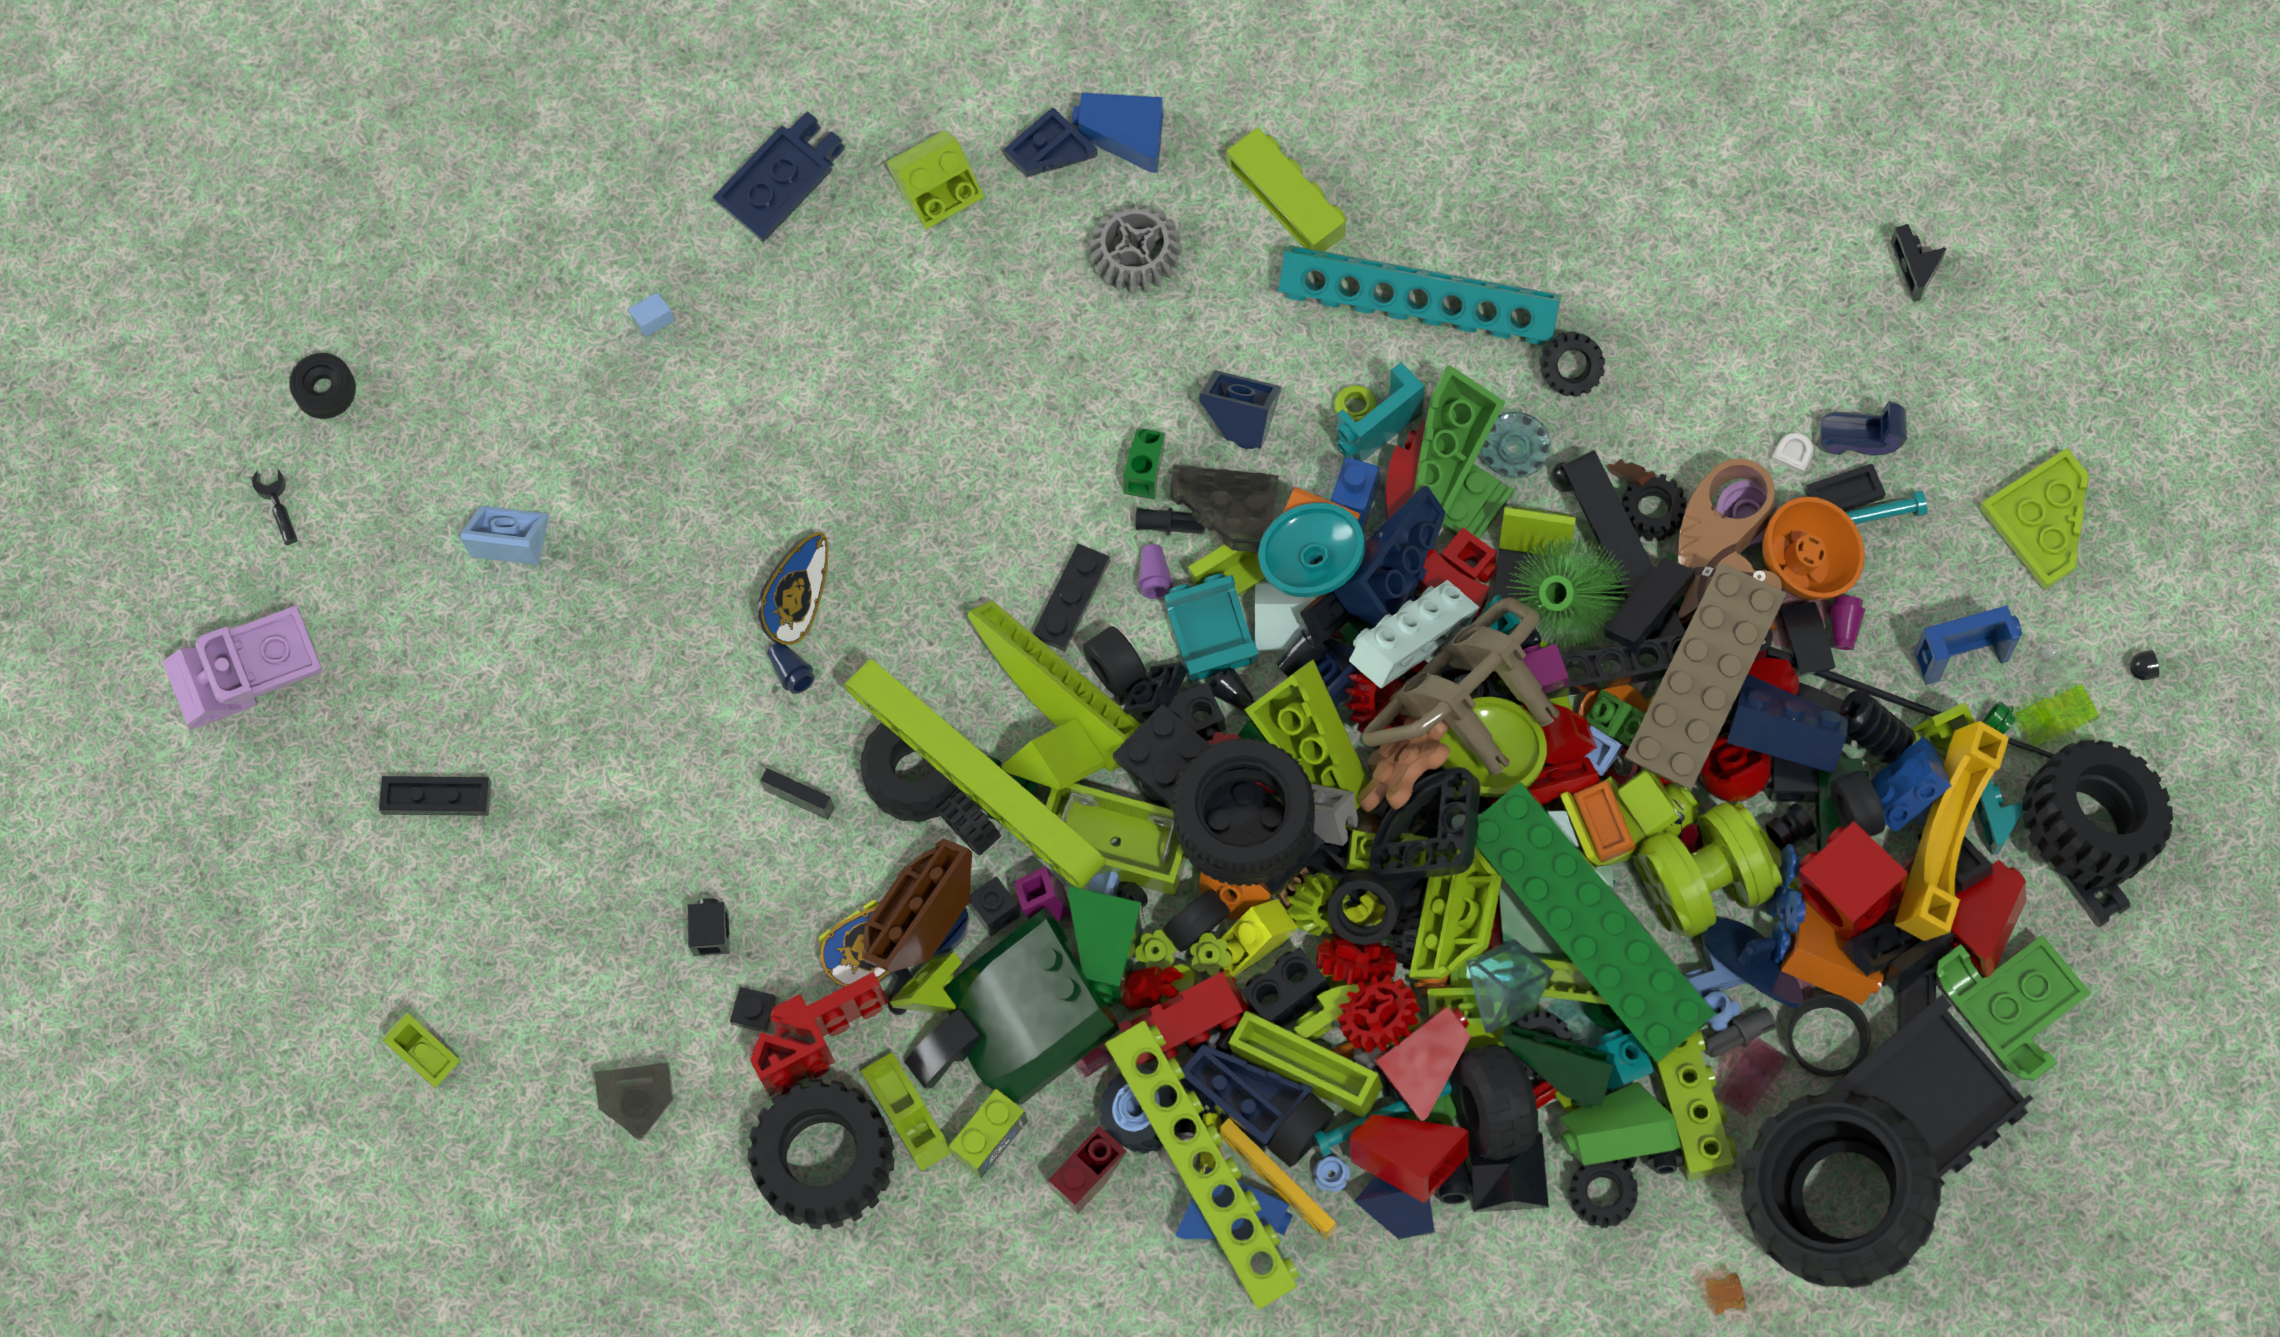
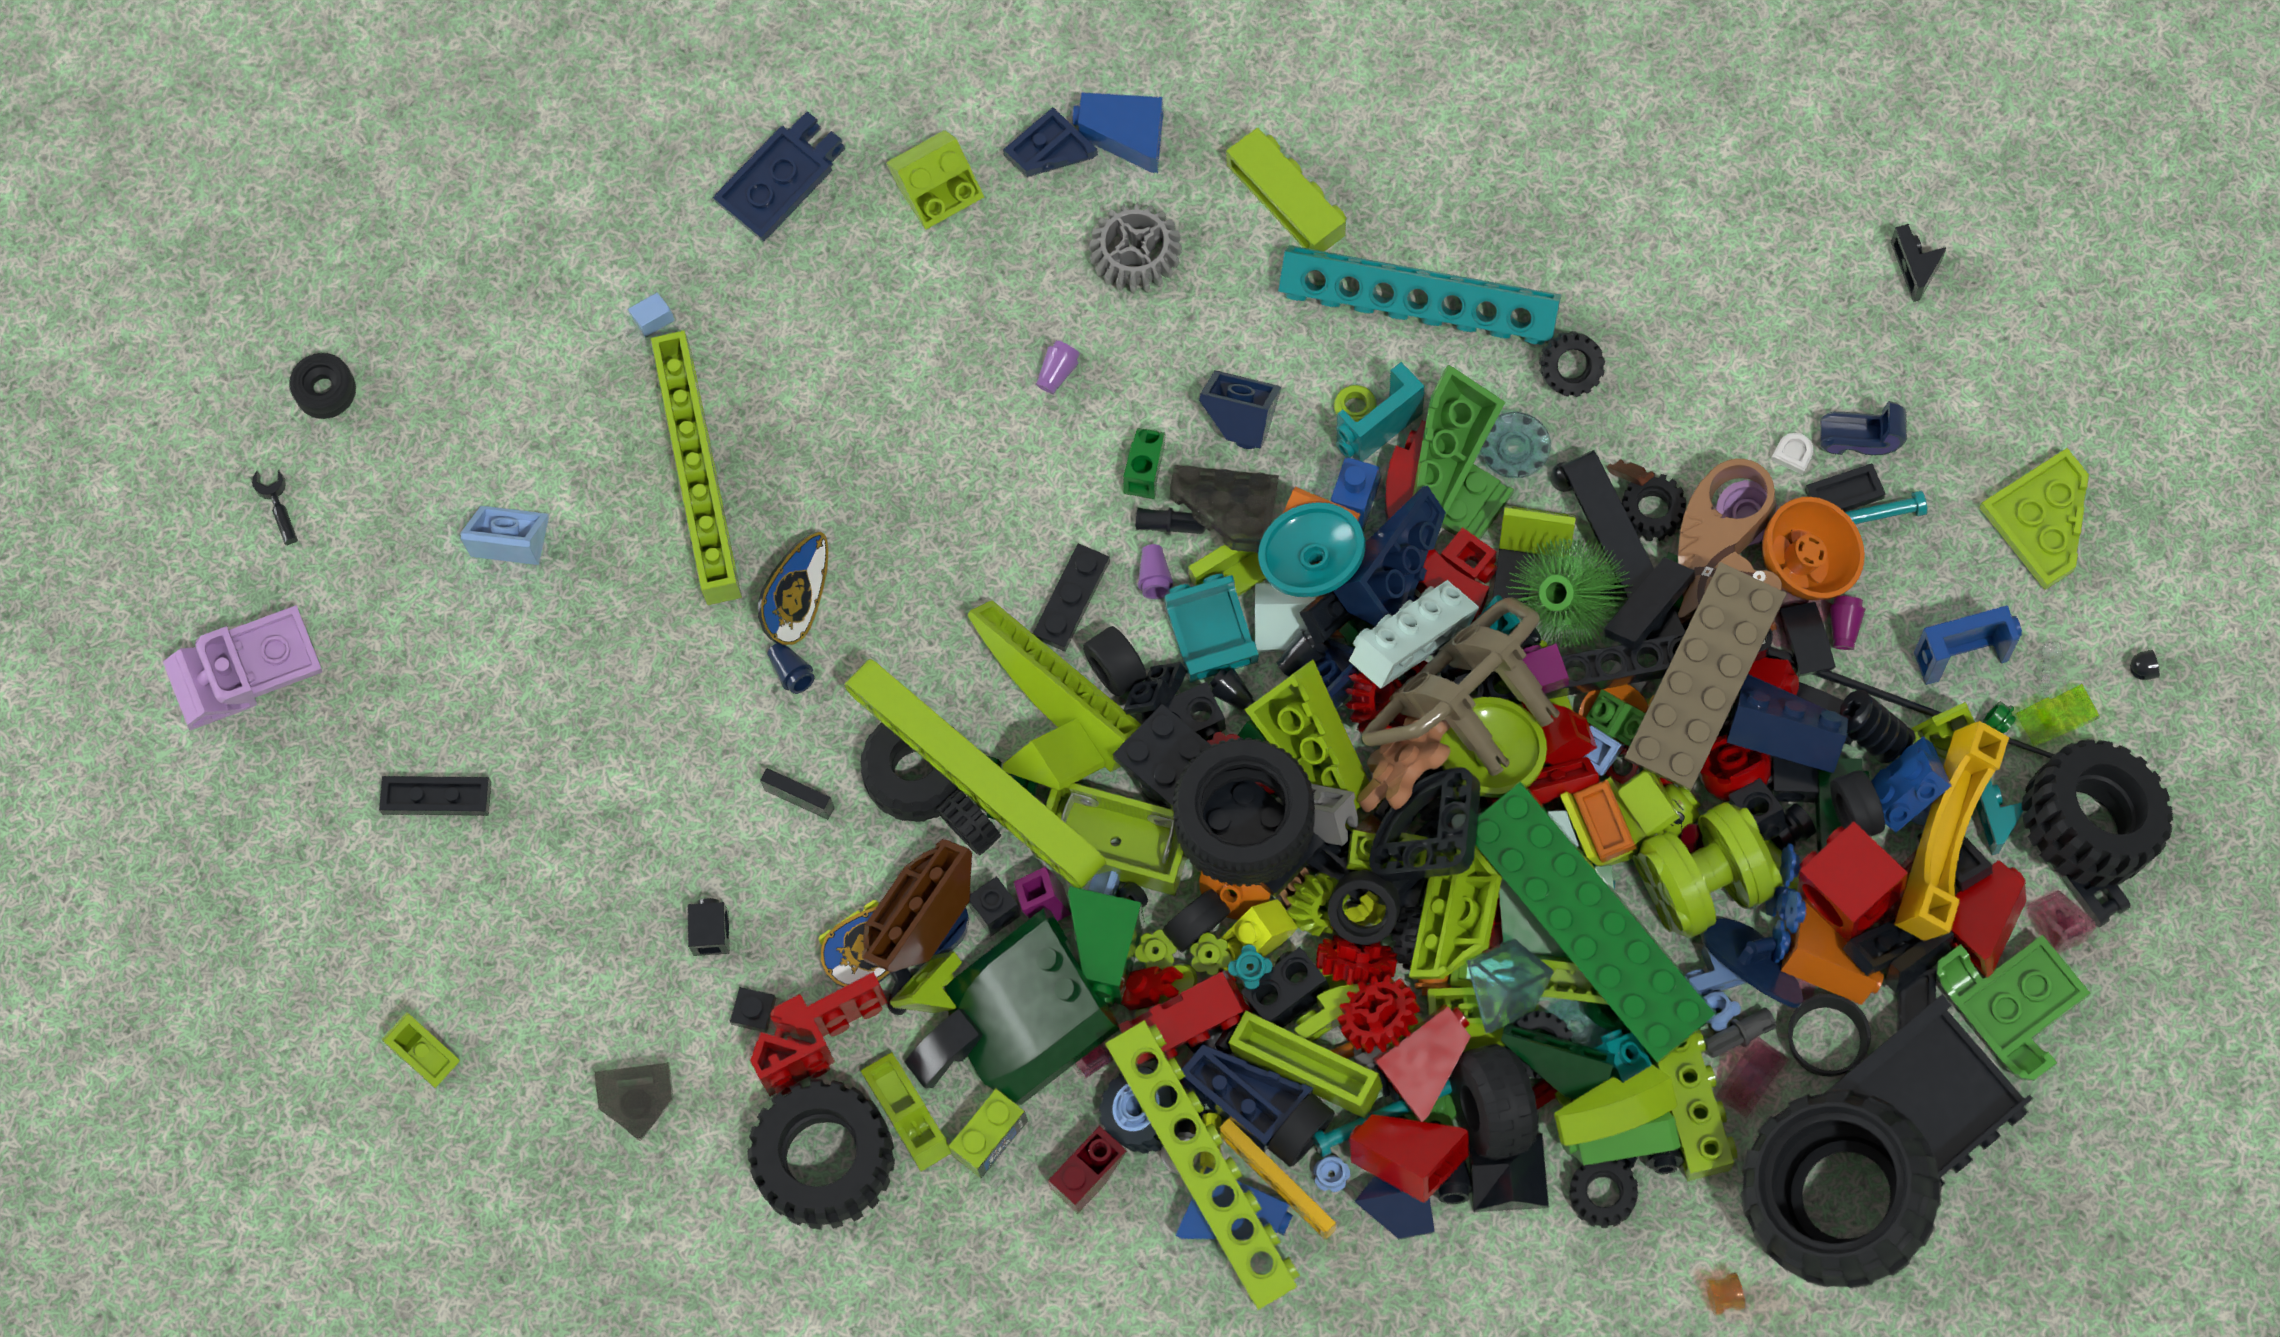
none -> lime brick [651,330,742,605]
none -> medium lavender cone [1036,340,1080,395]
none -> teal plate [1228,945,1273,989]
none -> lime slope [1554,1065,1678,1146]
none -> black brick [1728,778,1786,841]
none -> clear pink slope [2027,890,2096,954]

